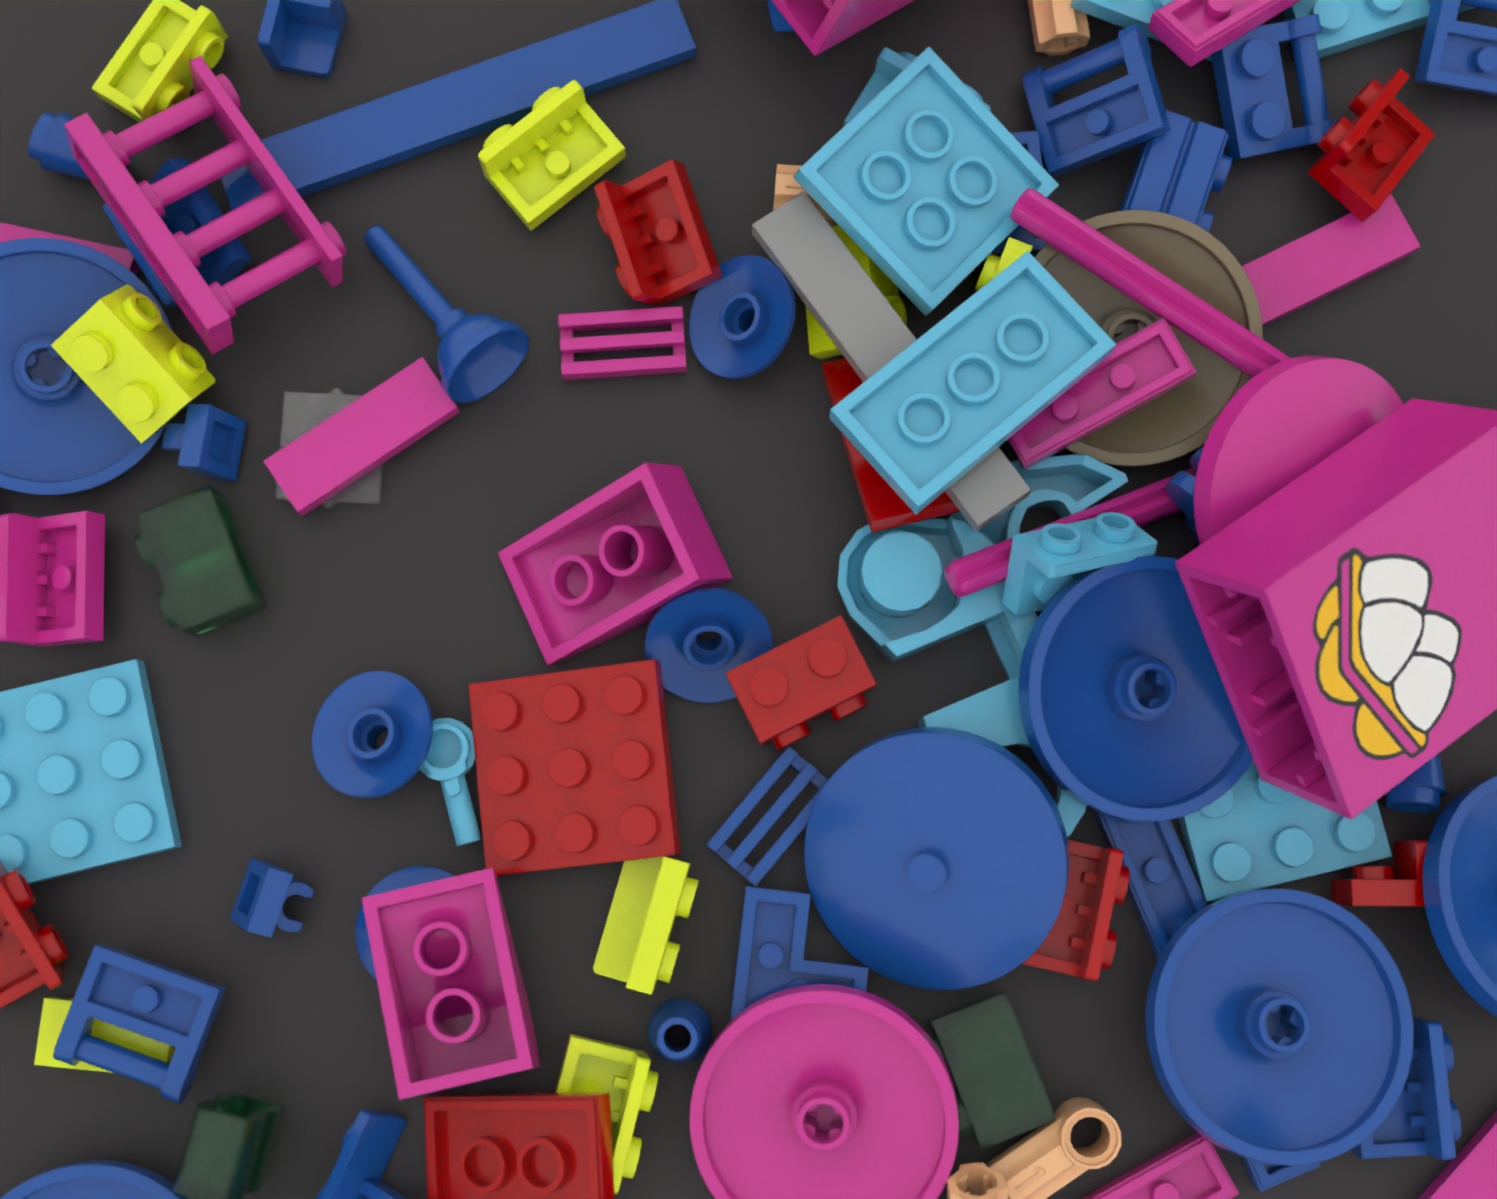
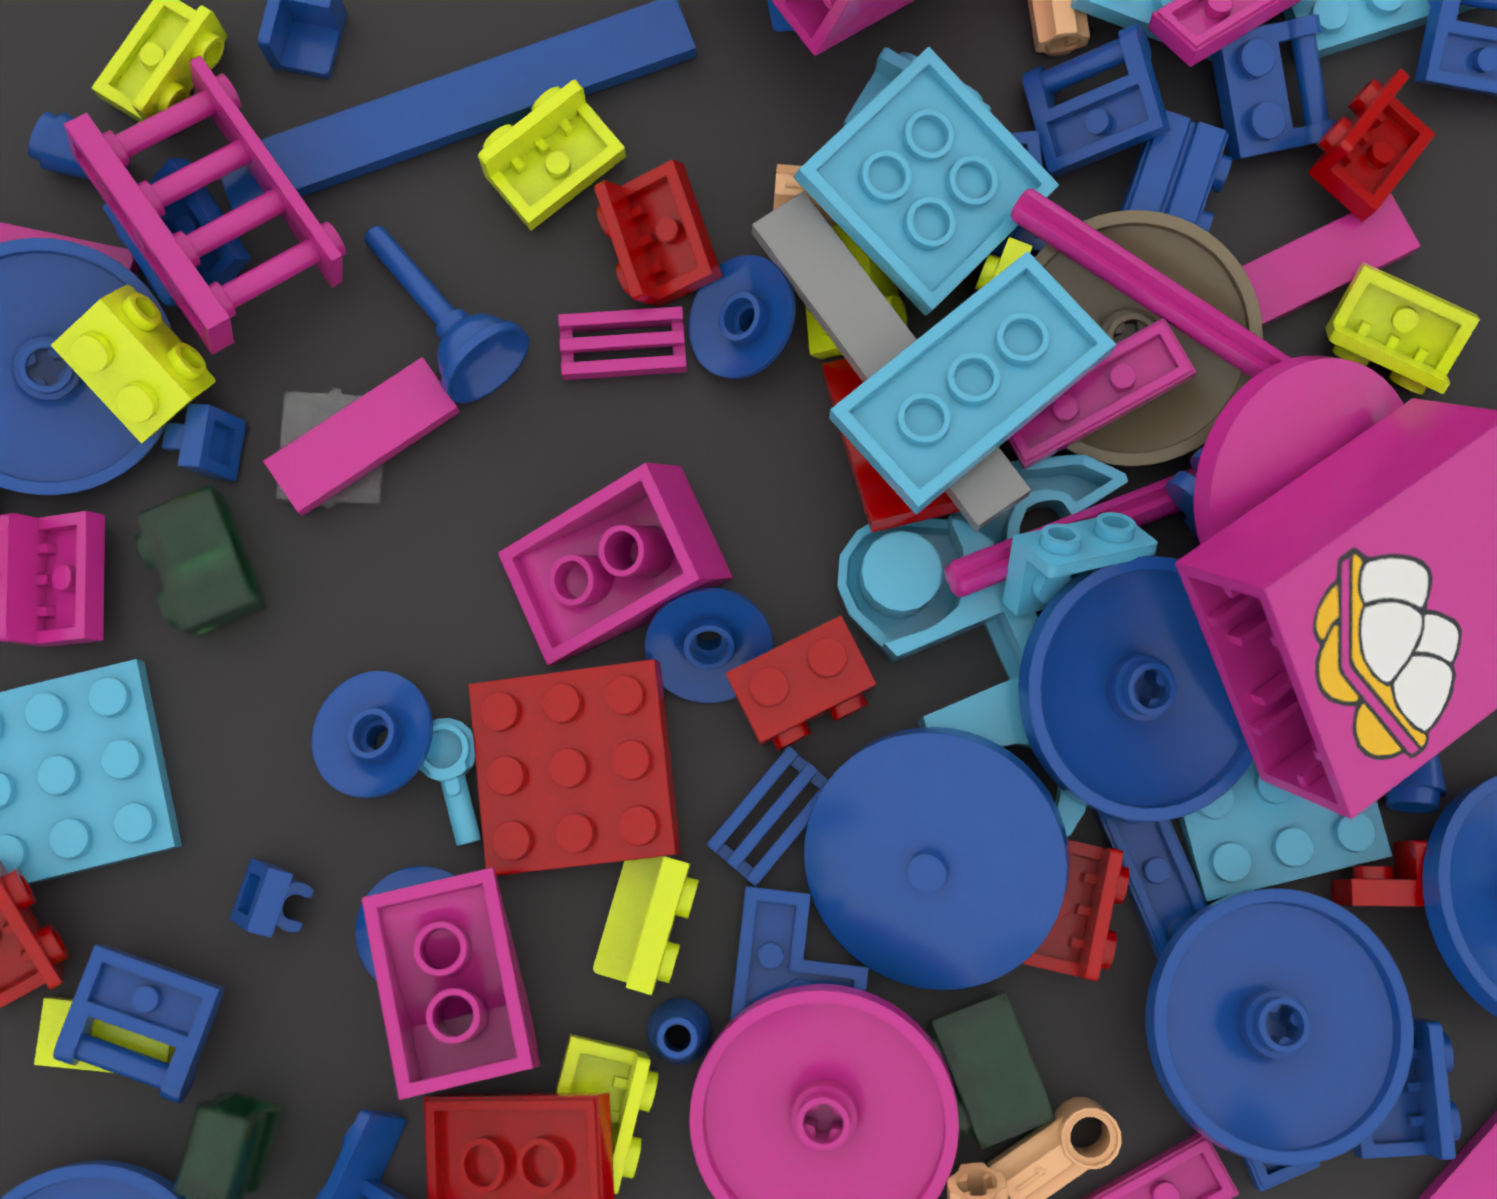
none -> neon yellow bracket [1325,262,1480,394]

